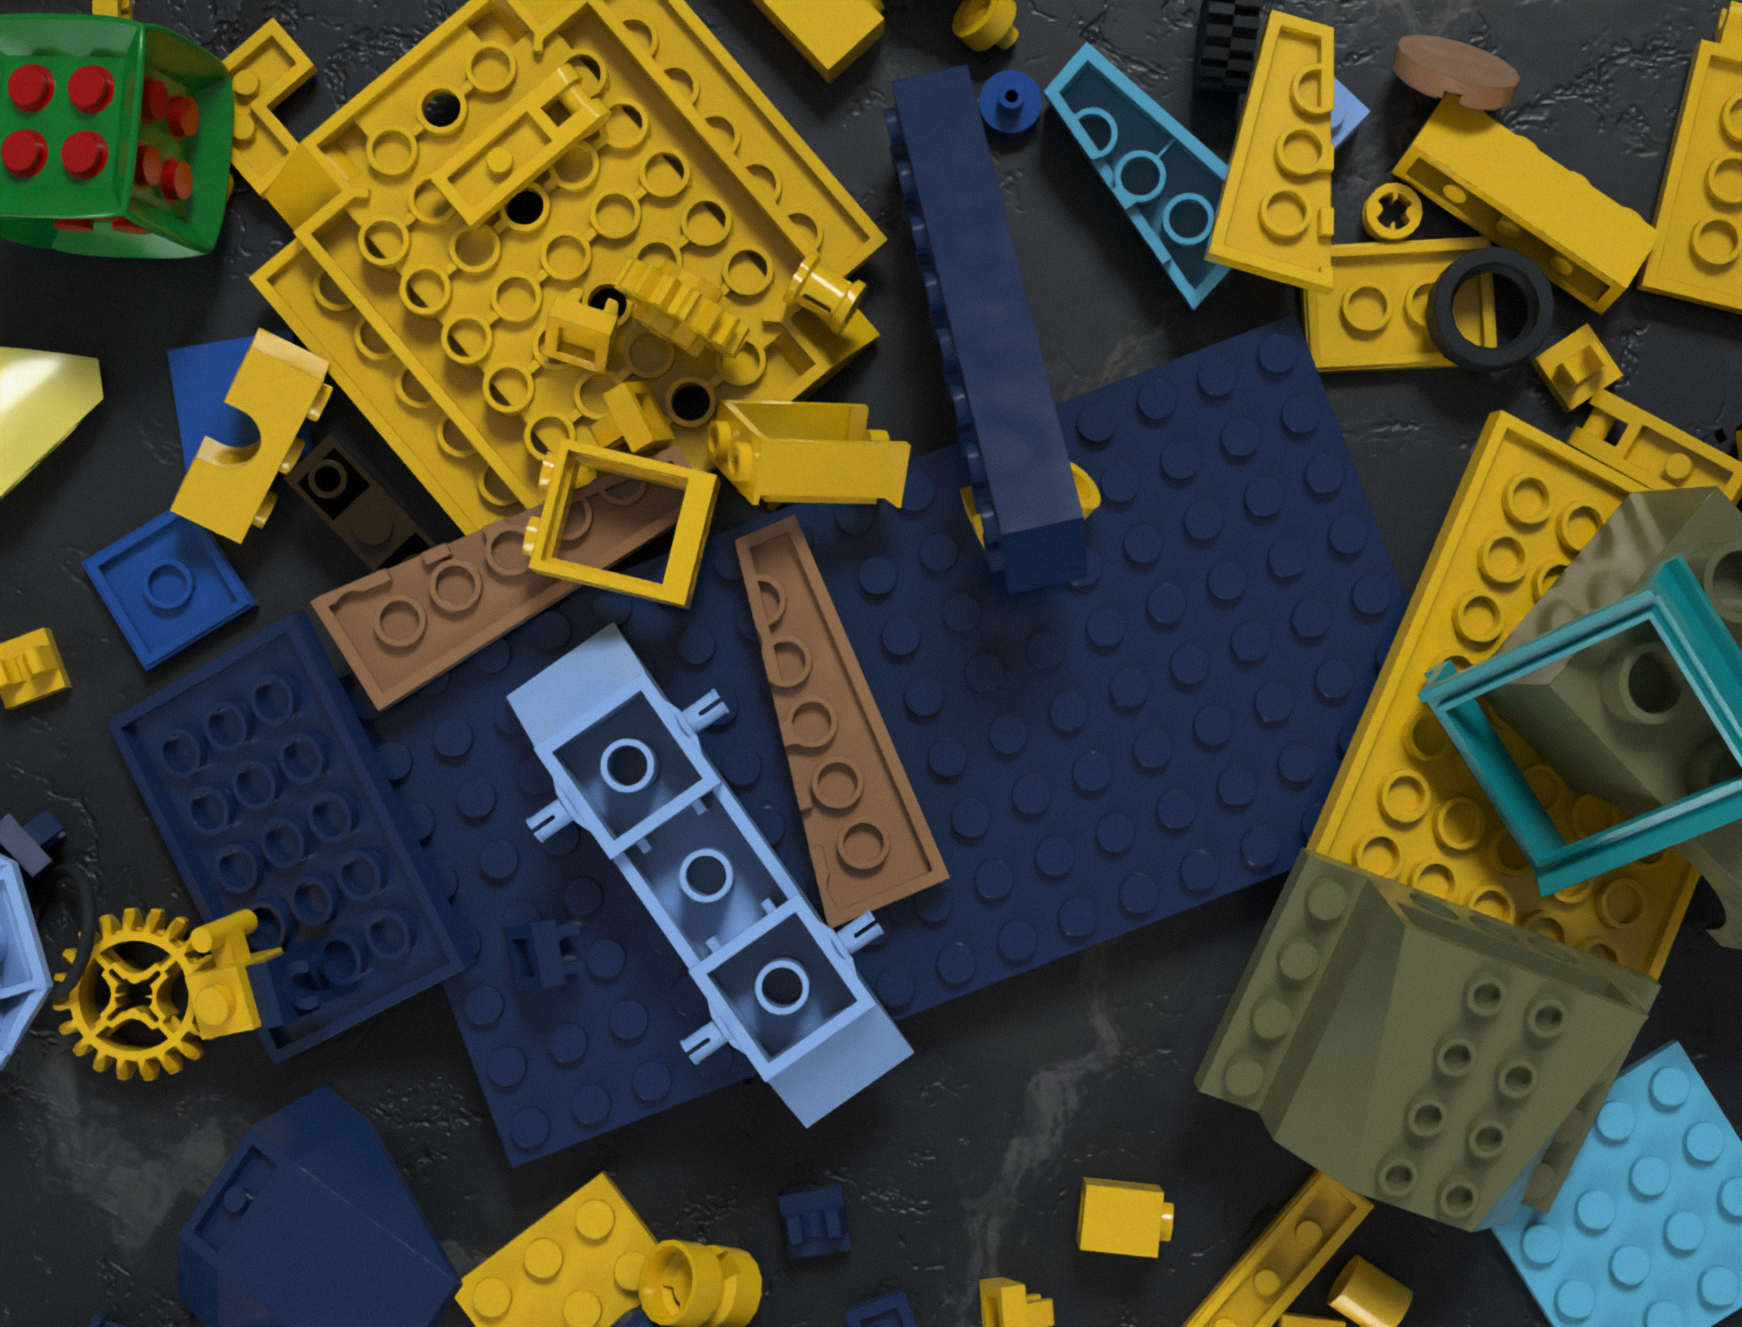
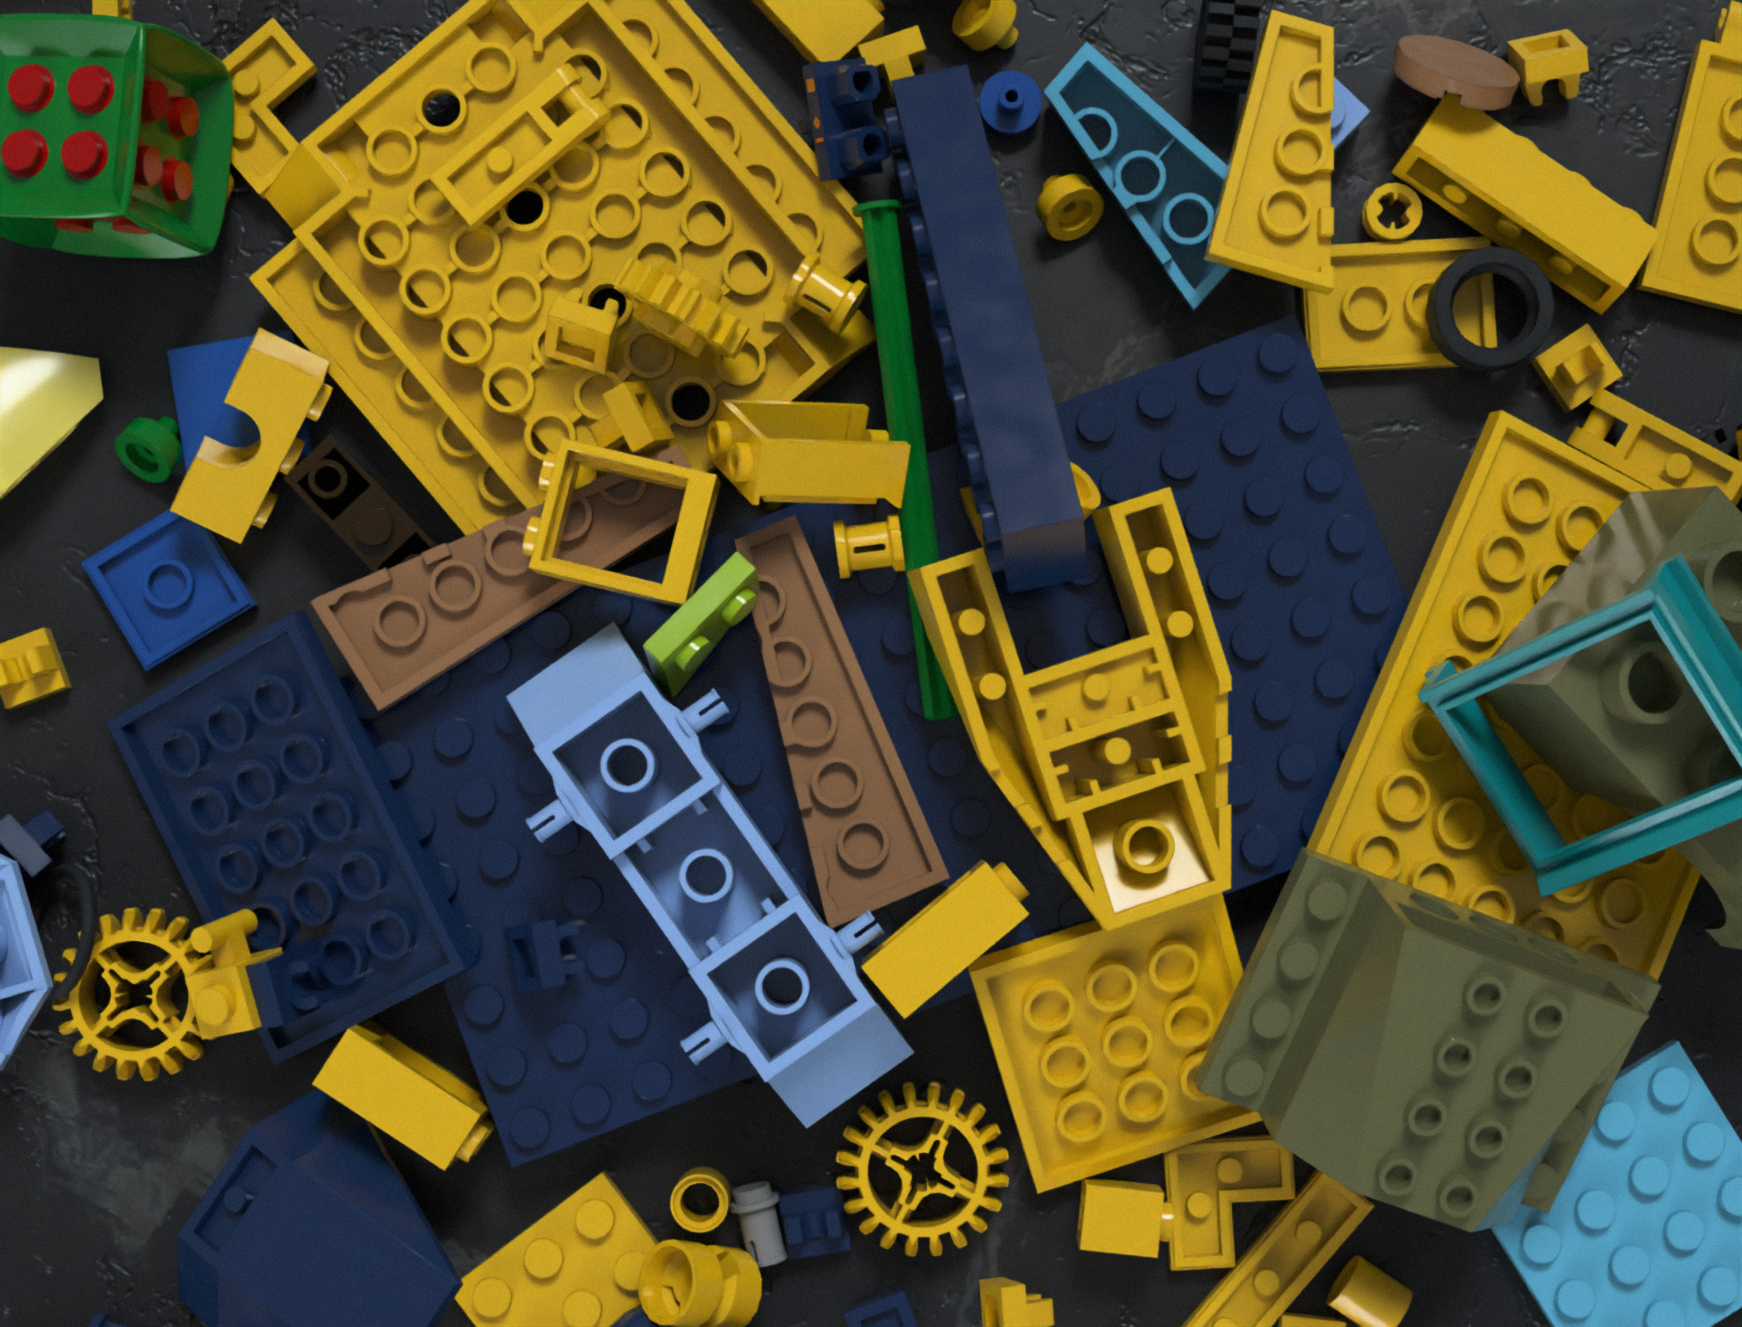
none -> green tile [115,416,184,483]
none -> yellow window [312,1019,496,1171]
none -> lime wing [643,551,760,698]
none -> yellow beam [670,1166,732,1233]
none -> light grey pin [729,1181,788,1268]
none -> dark blue hips [799,58,891,182]
none -> yellow bush [833,513,905,579]
none -> yellow gear [836,1081,1009,1257]
none -> green axle [852,200,959,721]
none -> yellow tile [857,25,926,104]
none -> yellow window [861,859,1030,1019]
none -> yellow wedge [907,487,1232,932]
none -> yellow plate [968,892,1262,1193]
none -> yellow tile [1036,174,1104,241]
none -> yellow tile [1163,1133,1296,1271]
none -> yellow tile [1507,29,1589,106]

